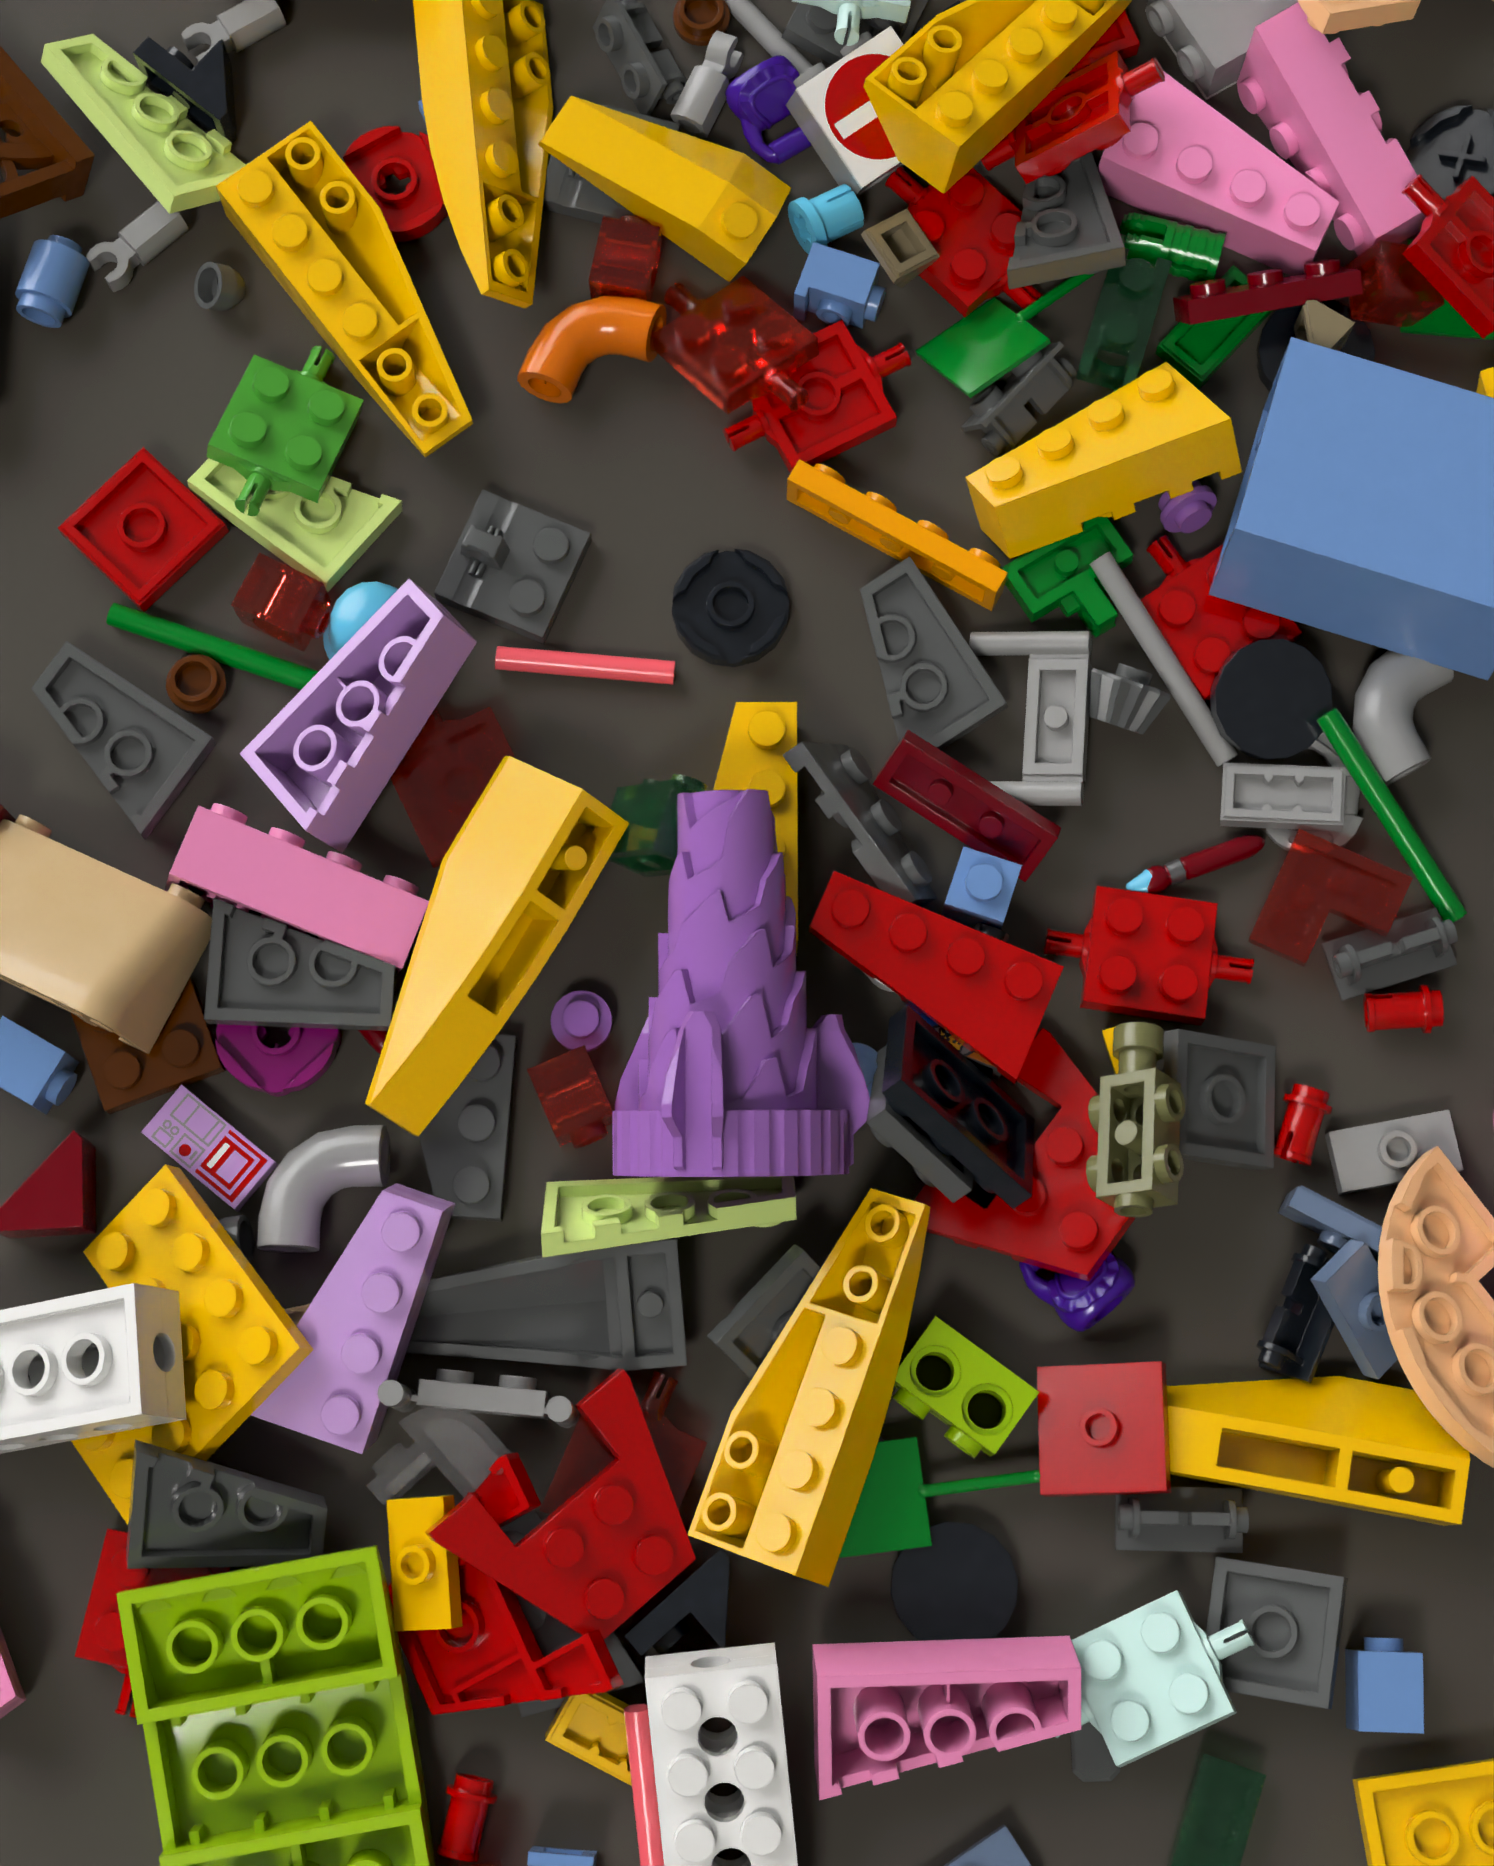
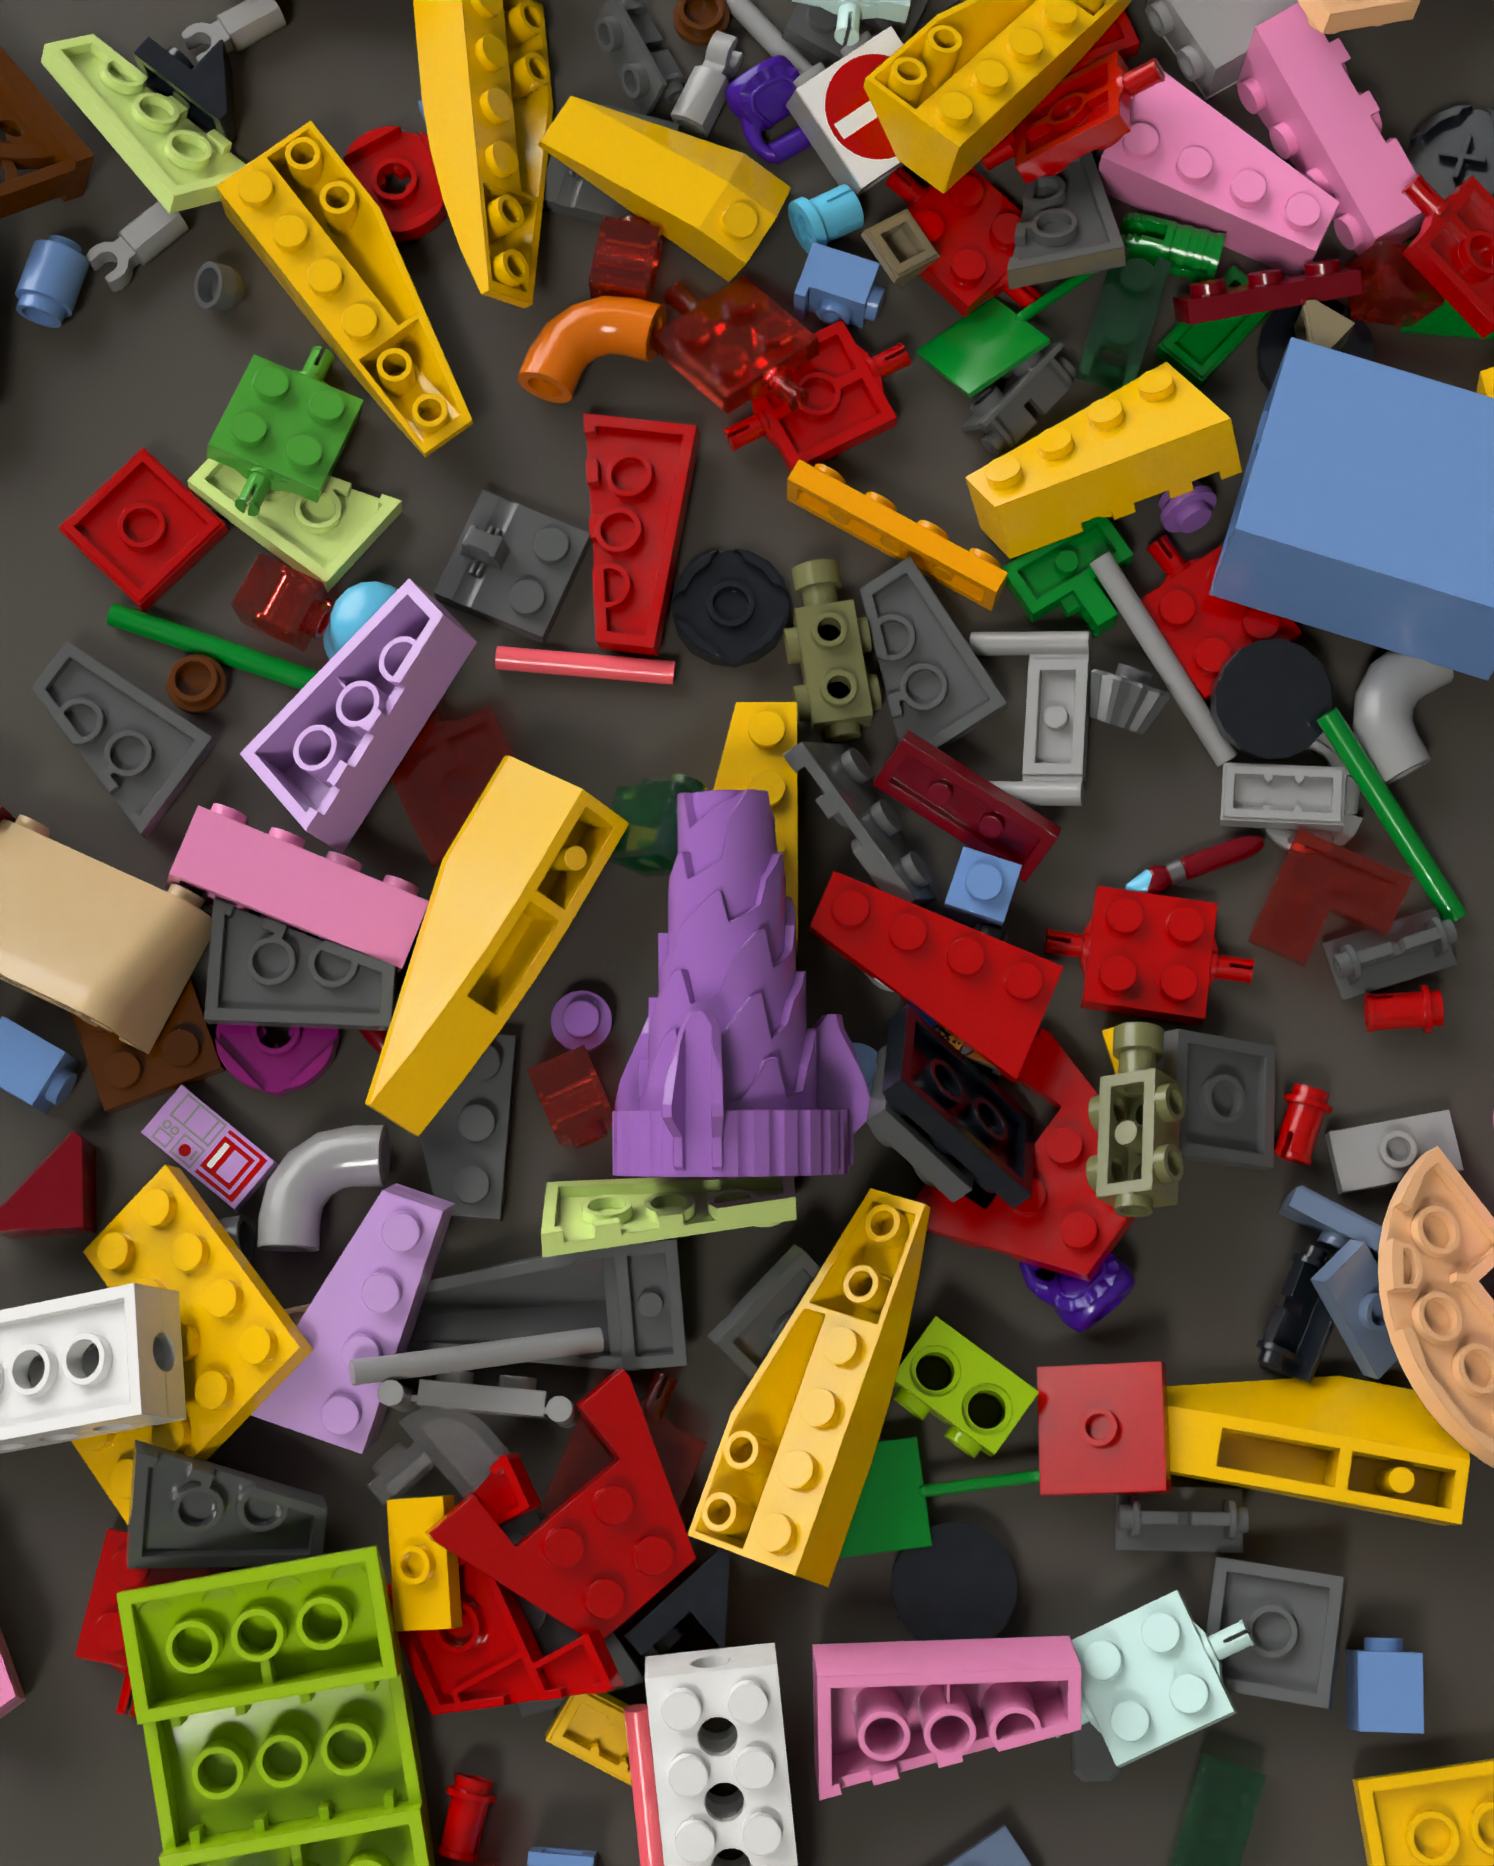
none -> light grey bar [349,1327,604,1386]
none -> red wing [583,413,701,656]
none -> olive brick [783,559,882,743]

